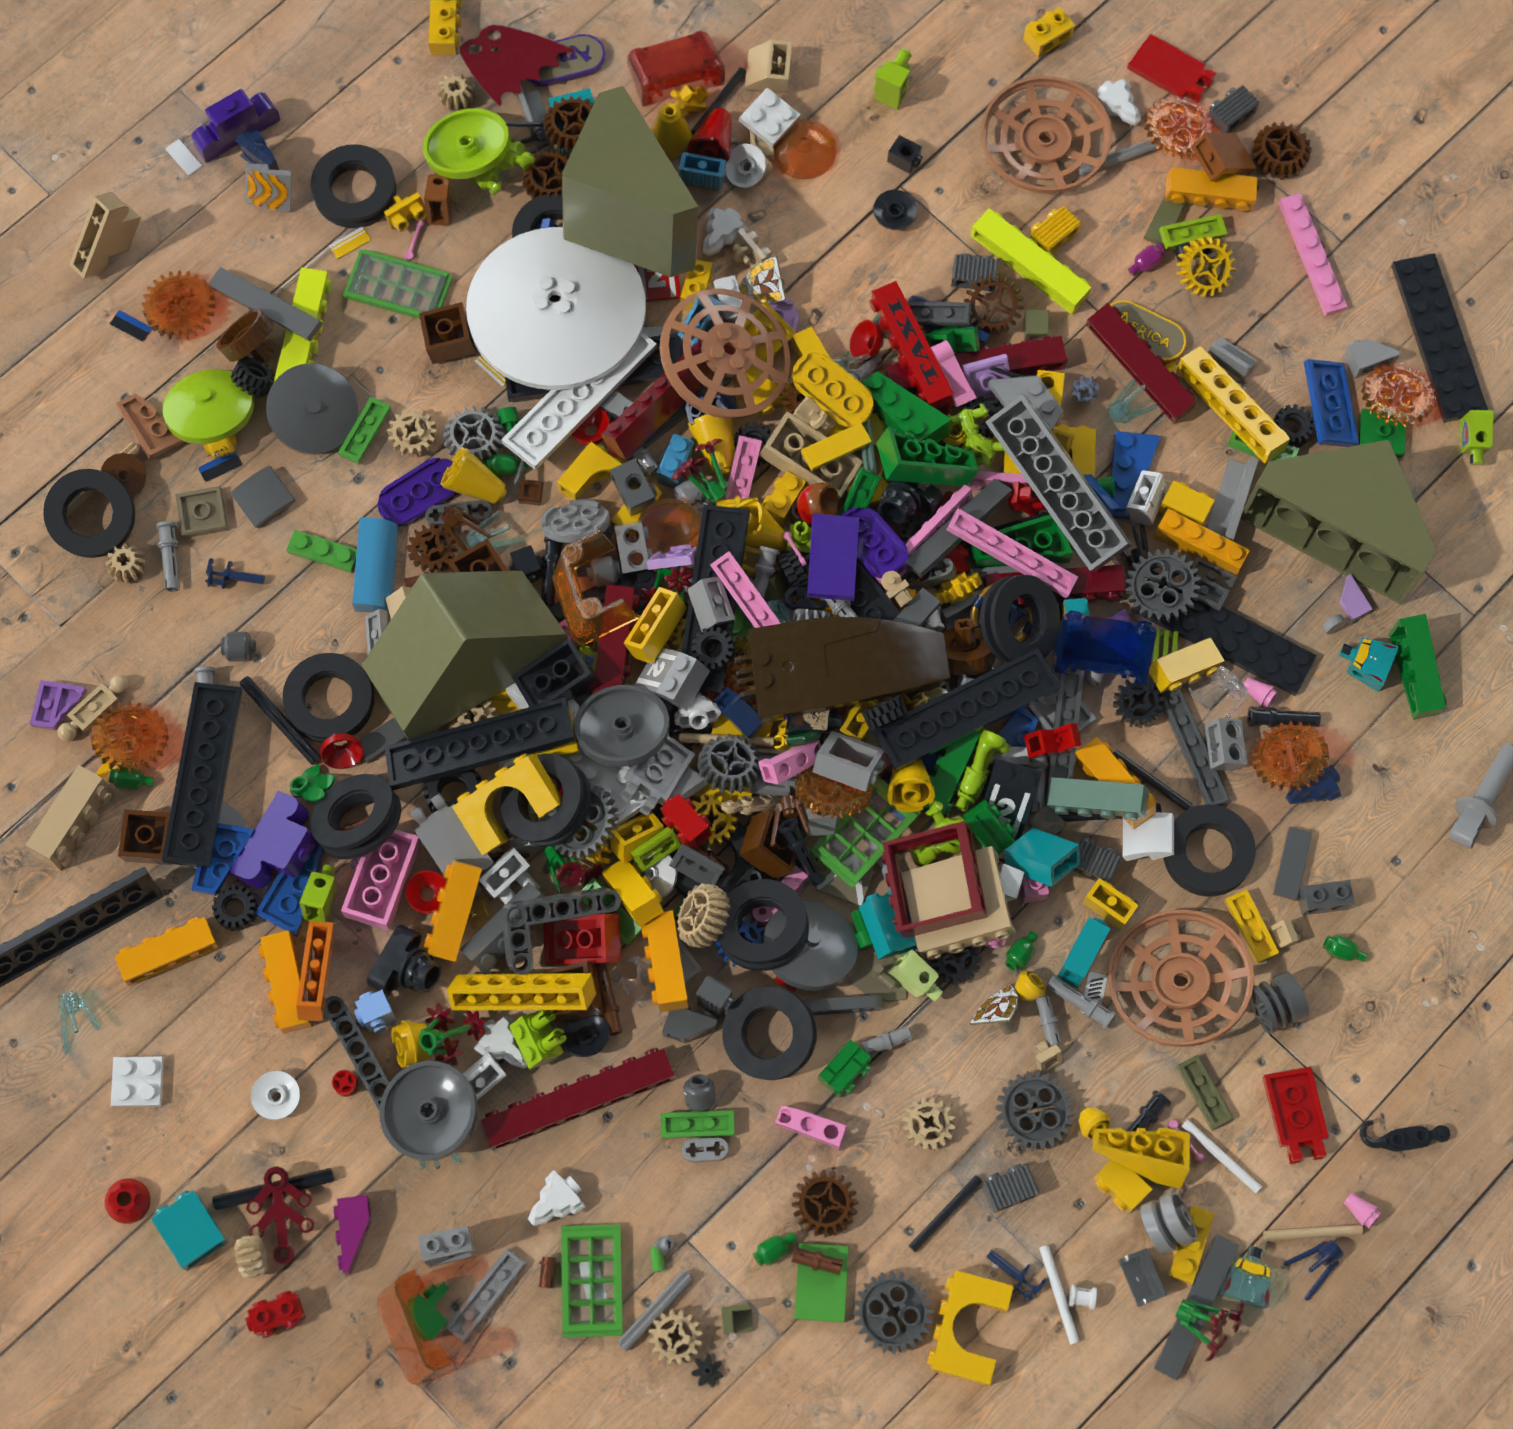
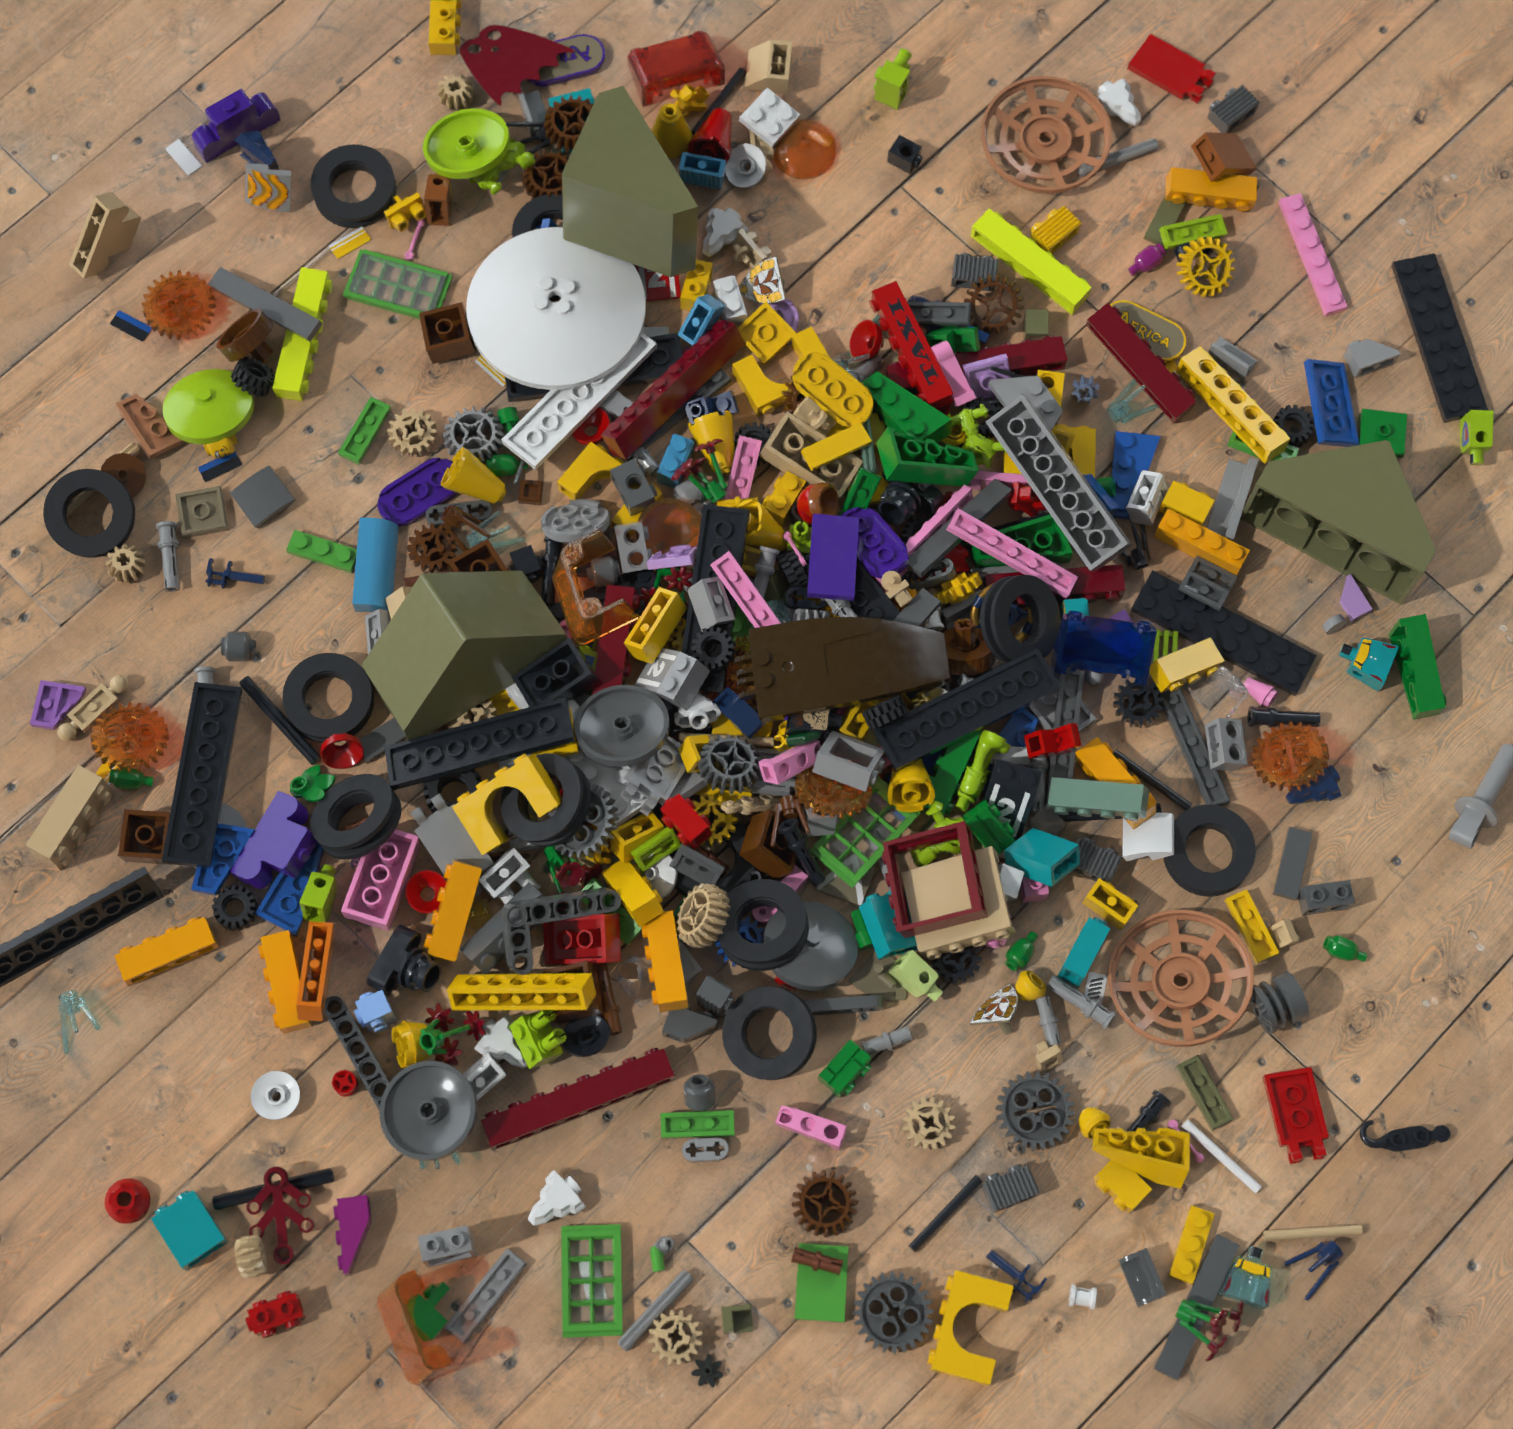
white plate [111,1057,164,1107] -> none
dark grey dish [266,363,358,455] -> none
copper pin [538,1257,559,1289] -> none
nougat dish [660,289,790,419] -> none
green plant [753,1232,797,1267] -> none
black dish [873,189,917,230] -> none
yellow brick [1023,7,1075,58] -> none
white bar [1039,1245,1080,1345] -> none
dark grey gear [1126,549,1201,623] -> none
light grey wheel [1140,1191,1198,1255] -> none
clear orange gear [1144,95,1215,159] -> none
reddish brown gear [1252,121,1312,179] -> none
bright pink cone [1343,1193,1381,1228] -> none
clear orange gear [1361,363,1436,427] -> none
none -> yellow panel [678,735,710,773]

